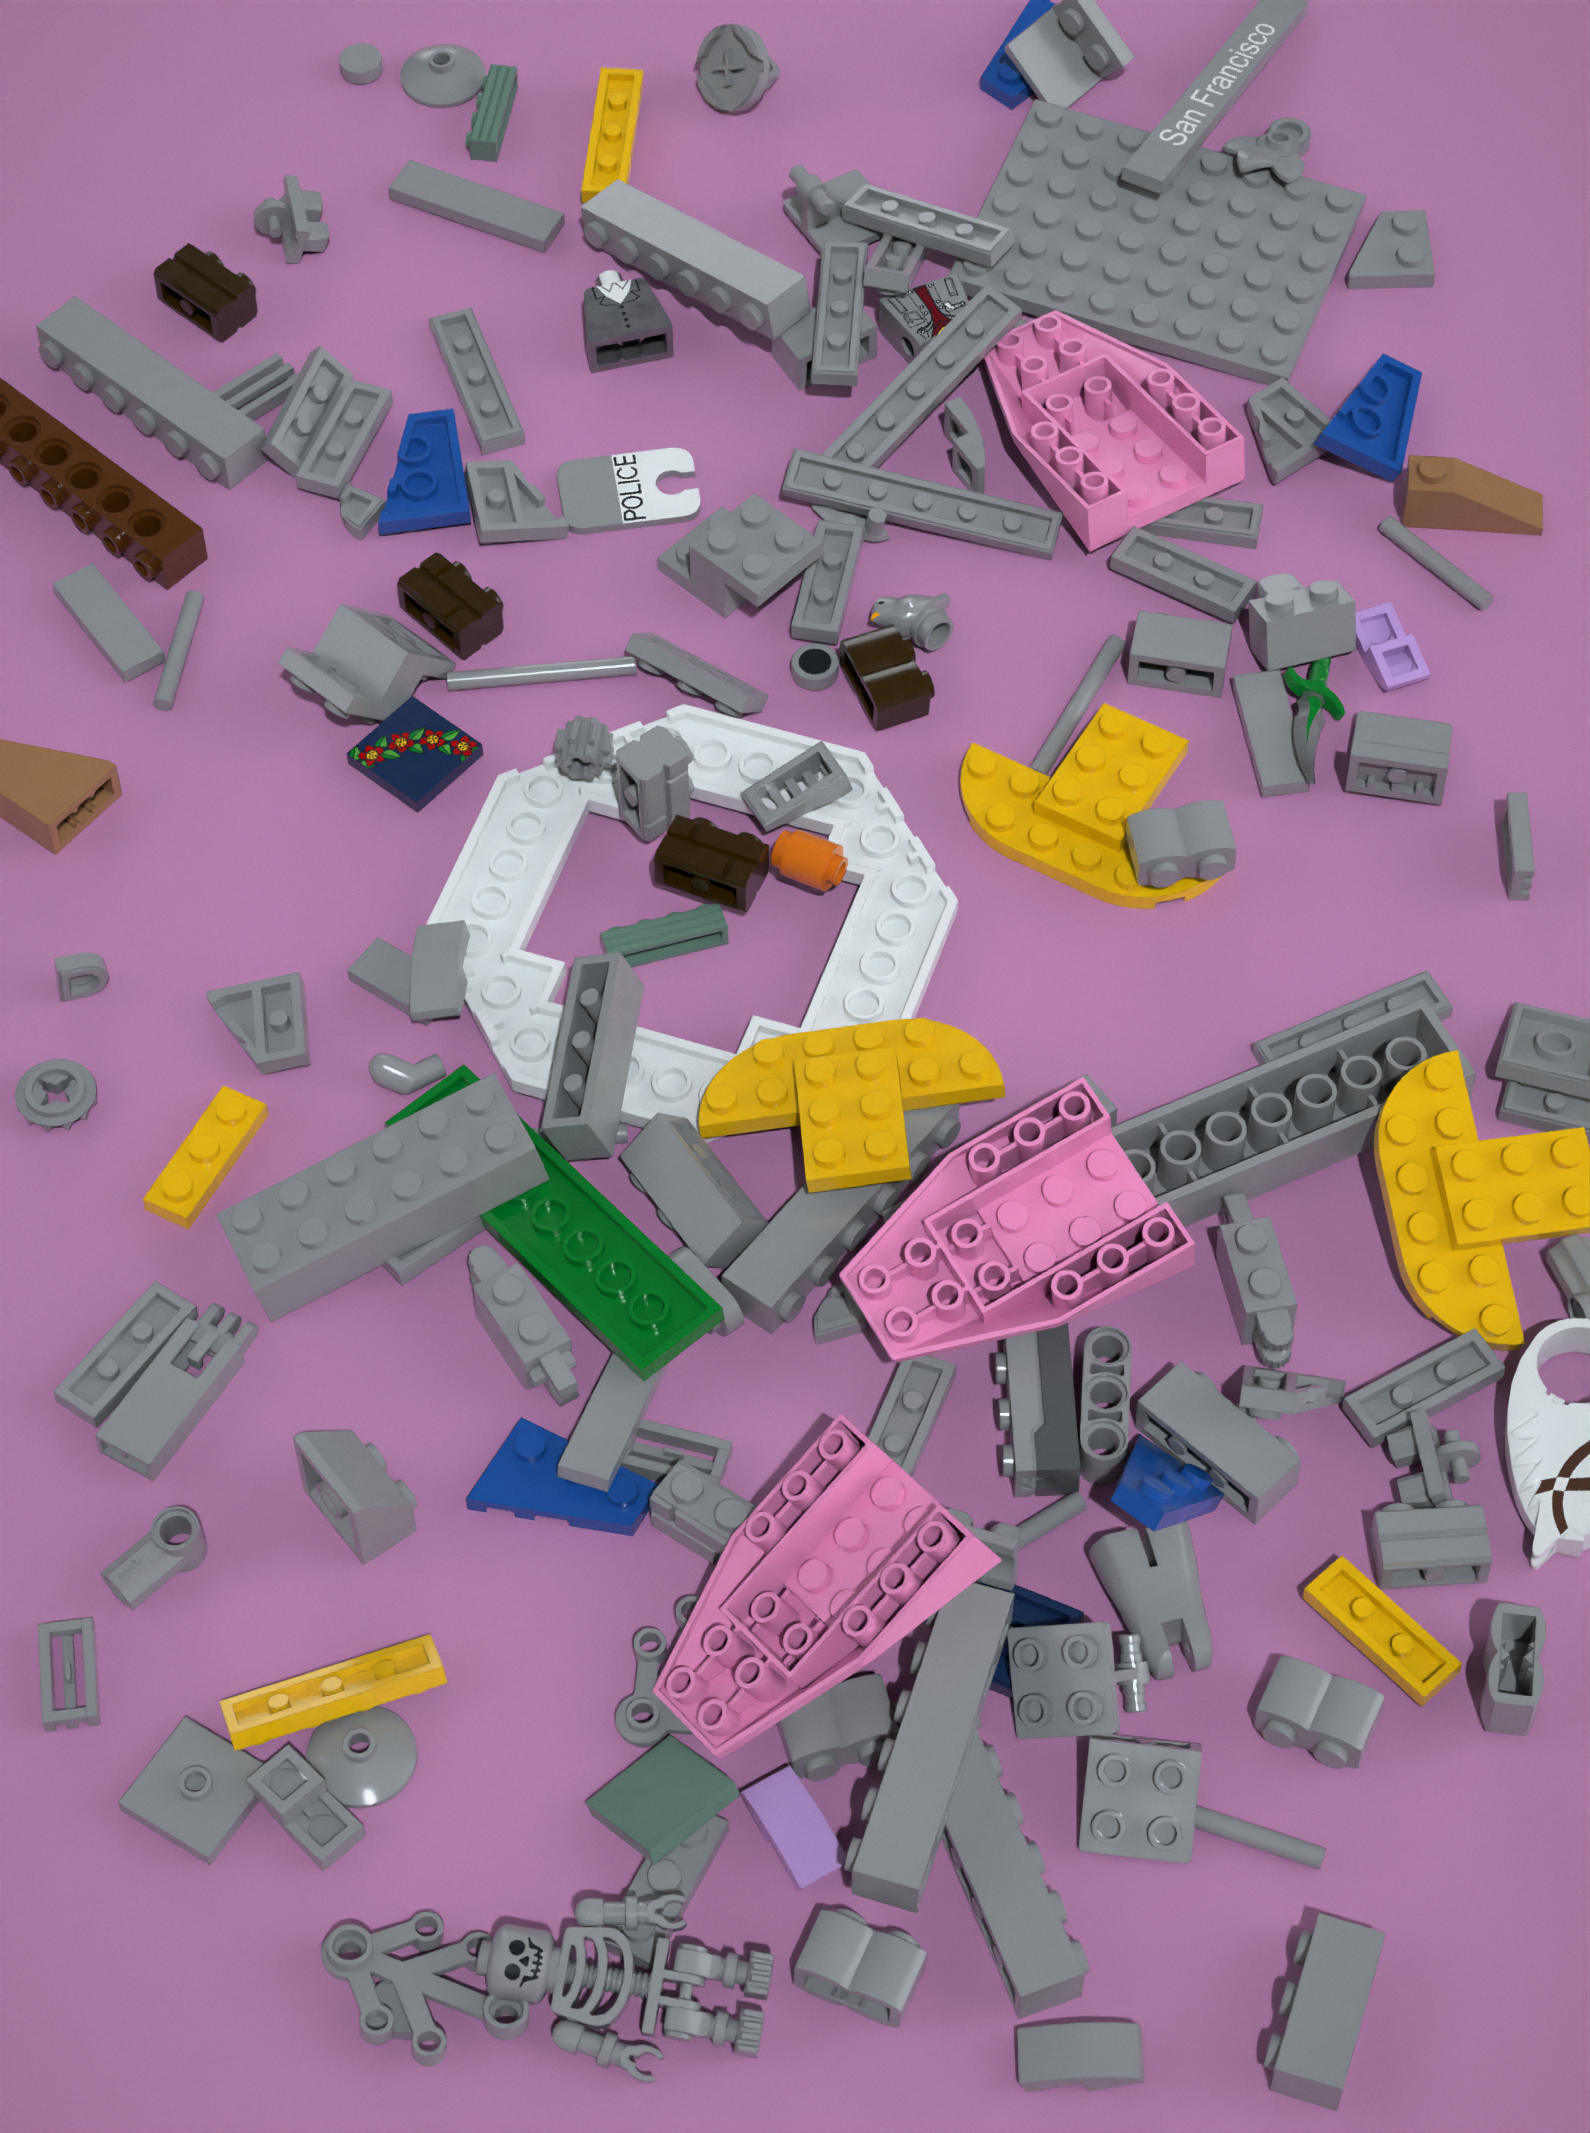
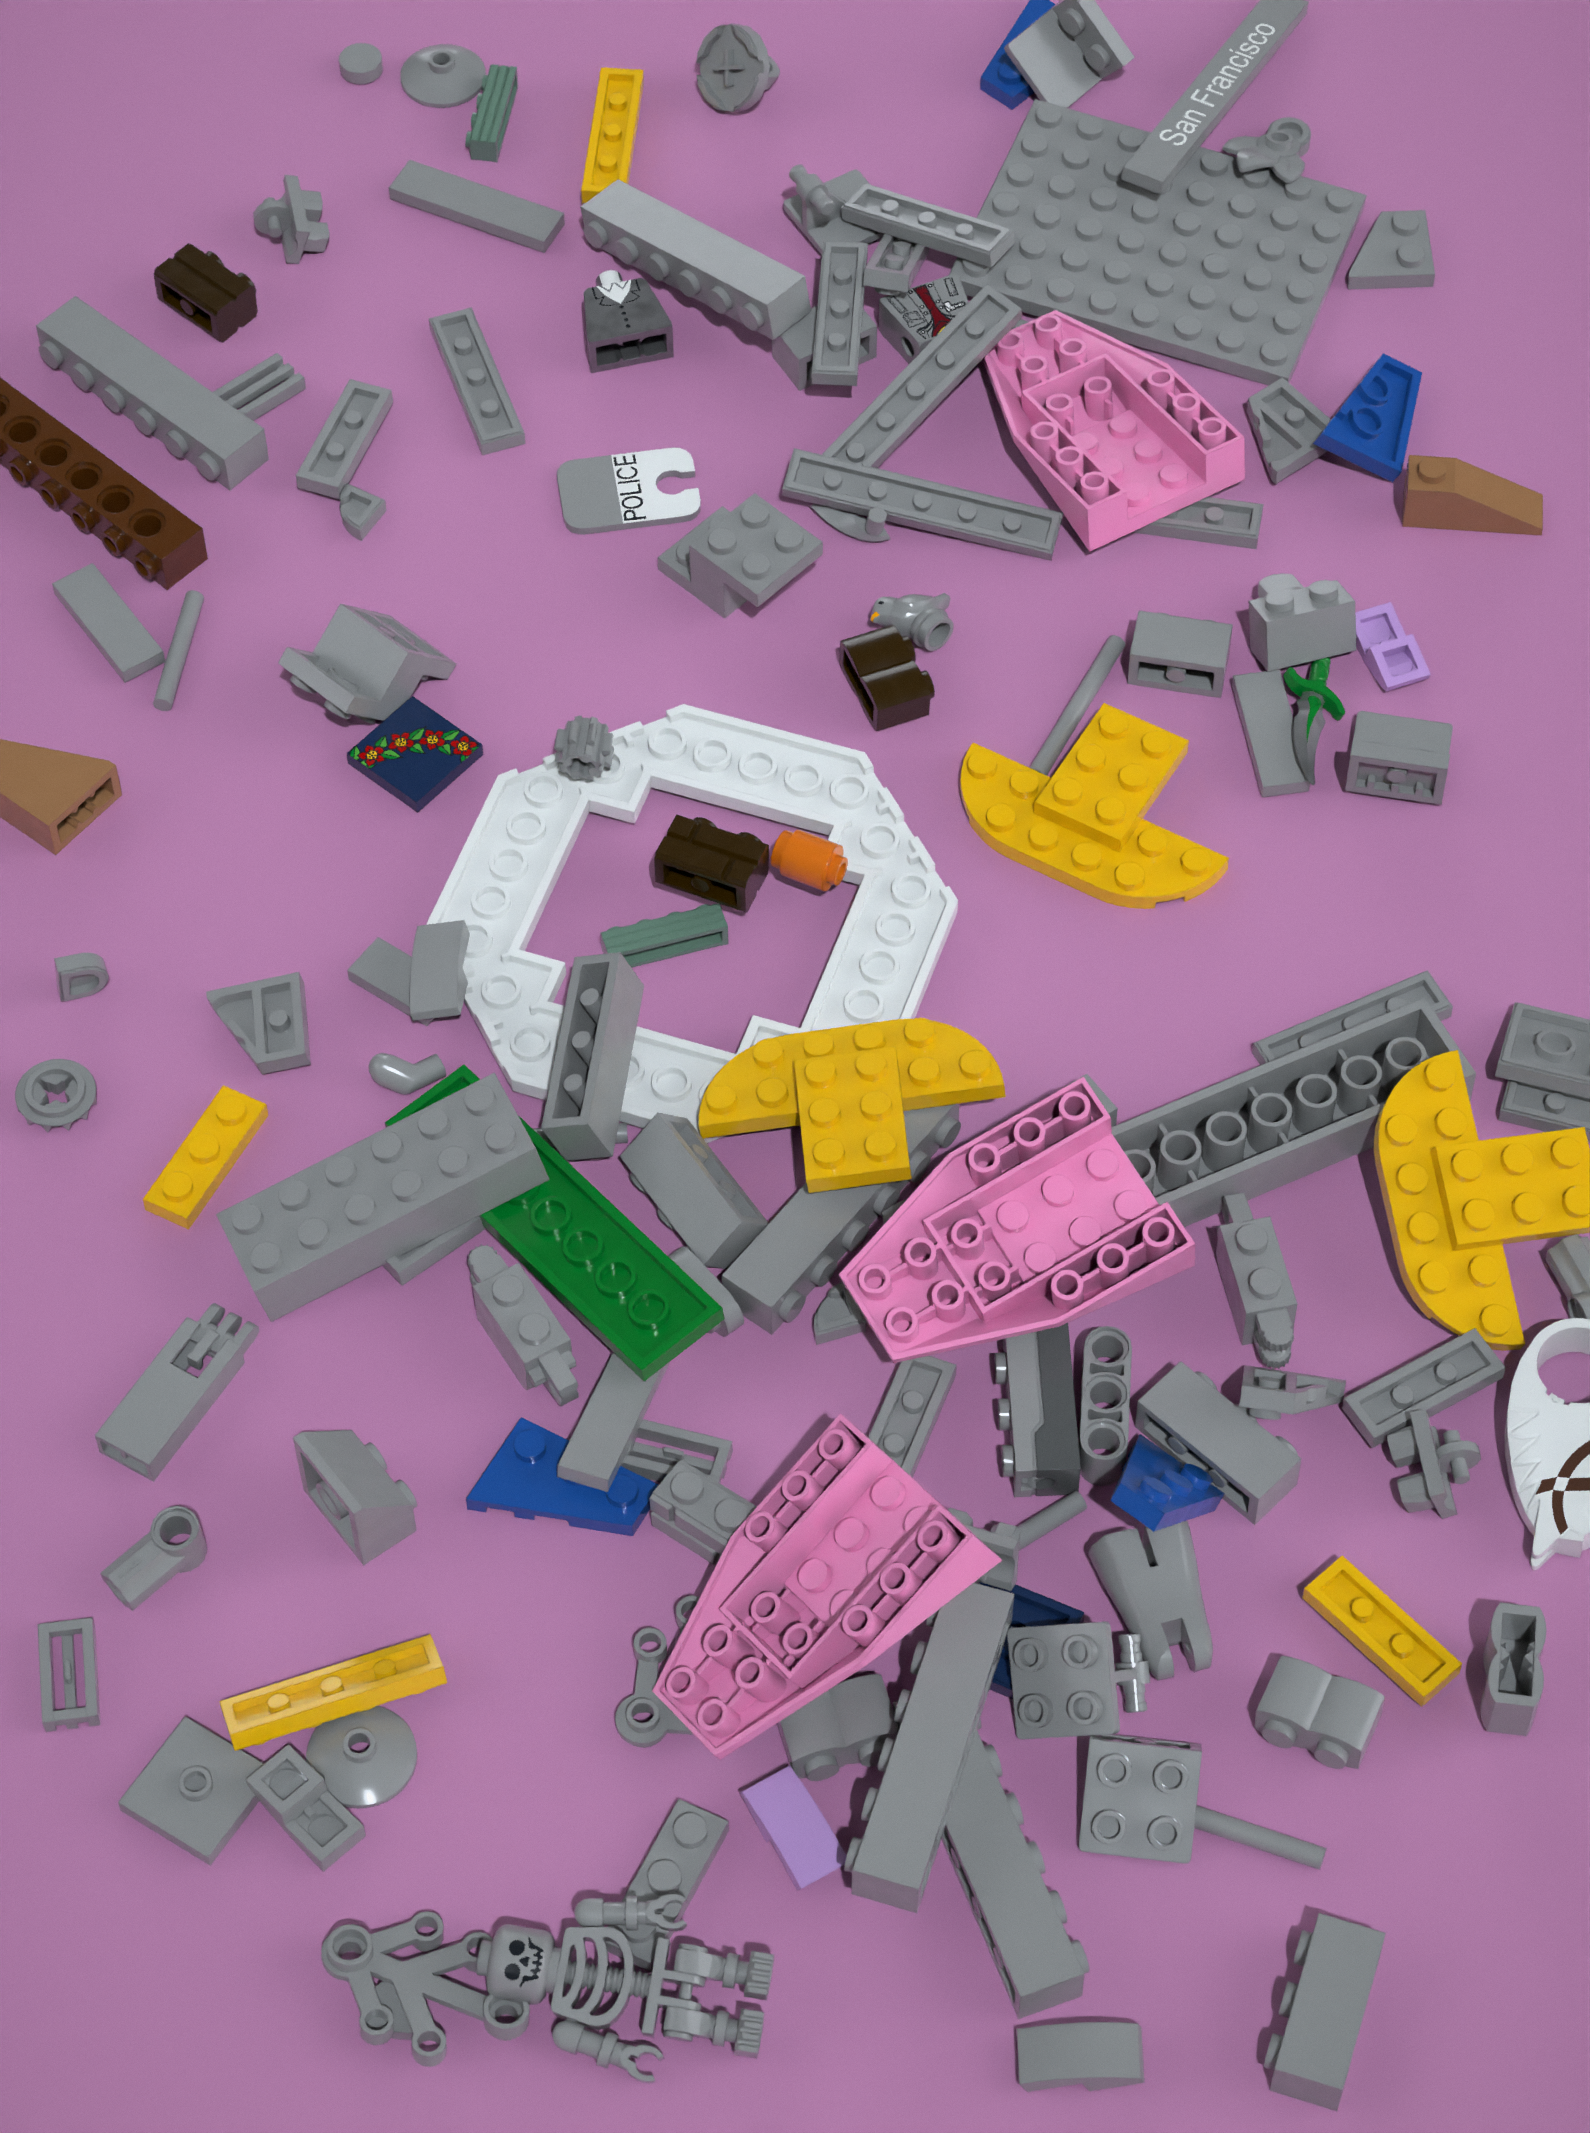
light grey plate [53,1280,198,1428] -> none
light grey plate [261,346,354,478] -> none
blue wing [378,408,471,535] -> none
dark brown brick [397,552,504,660] -> none
light grey bar [446,656,637,691] -> none
light grey wing [464,460,569,543] -> none
sand green tile [585,1735,740,1864] -> none
light grey brick [616,725,694,841] -> none
light grey plate [625,633,769,717] -> none
light grey slope [741,741,853,832] -> none
light grey plate [791,520,864,644] -> none
light grey tile [791,643,839,690] -> none
light grey brick [793,1909,927,2028] -> none
light grey slope [944,397,985,494] -> none
light grey plate [1110,526,1257,624] -> none
light grey brick [1126,800,1237,888] -> none
light grey brick [1370,1499,1492,1590] -> none
light grey bar [1379,516,1494,611] -> none
light grey tile [1502,793,1535,900] -> none

